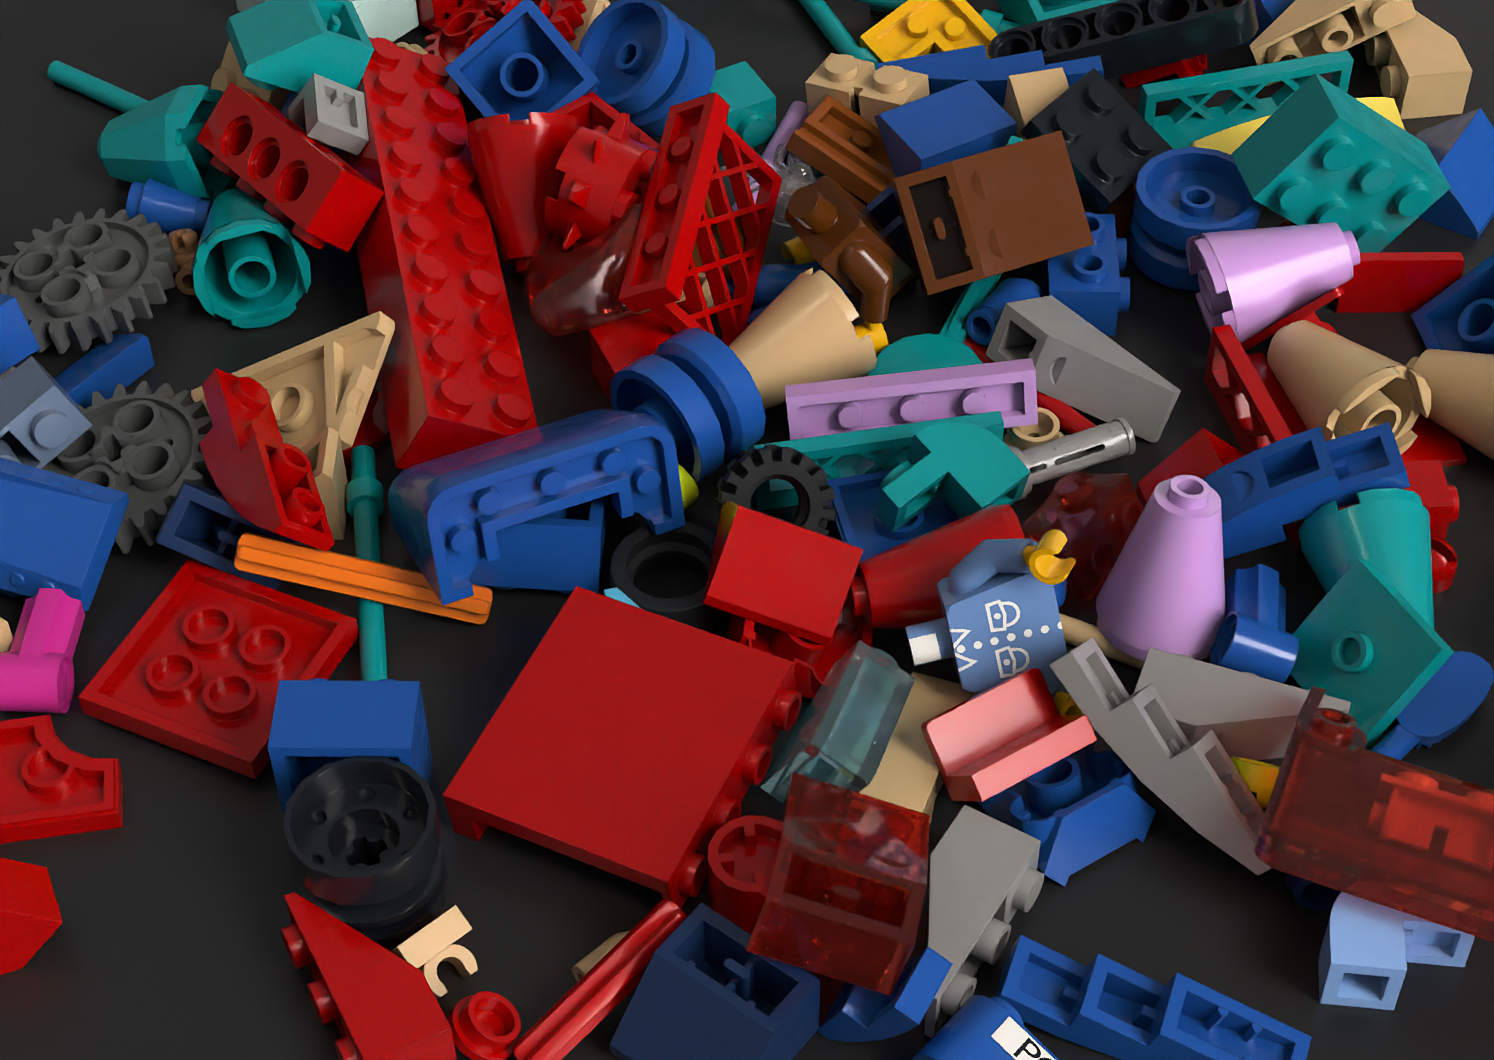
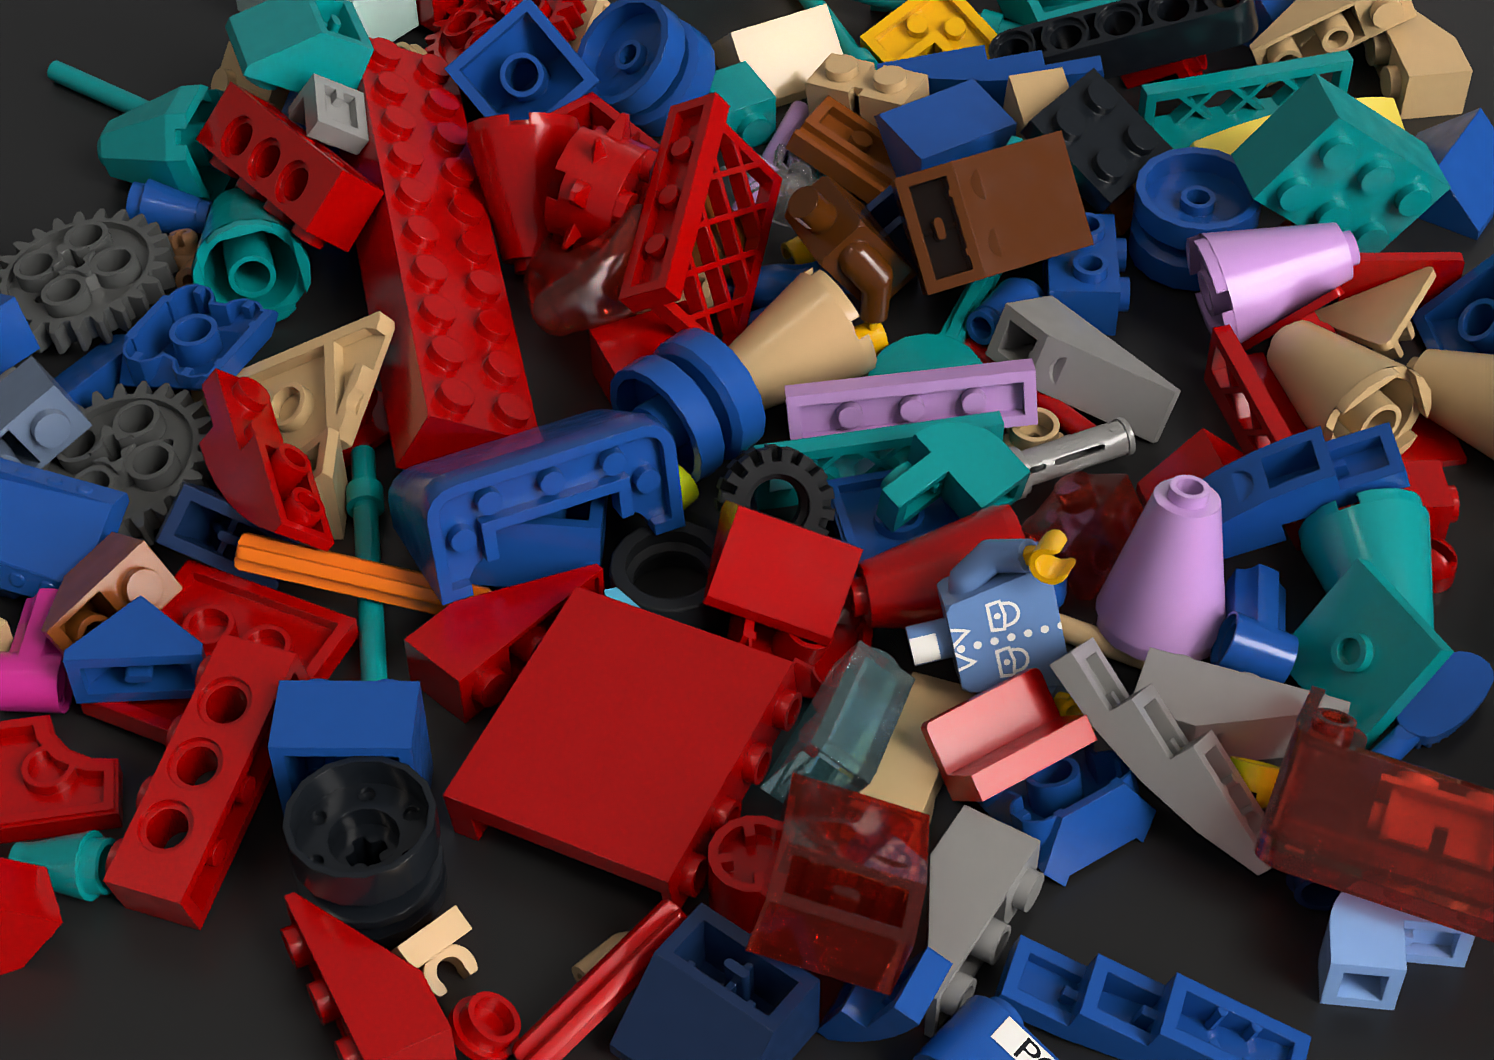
none -> teal cone [8,830,116,901]
none -> slope [41,532,183,656]
none -> blue slope [63,595,206,704]
none -> red brick [103,633,310,931]
none -> blue slope [120,284,278,392]
none -> red slope [404,563,605,723]
none -> slope [711,3,843,107]
none -> tan piece [1315,267,1436,359]

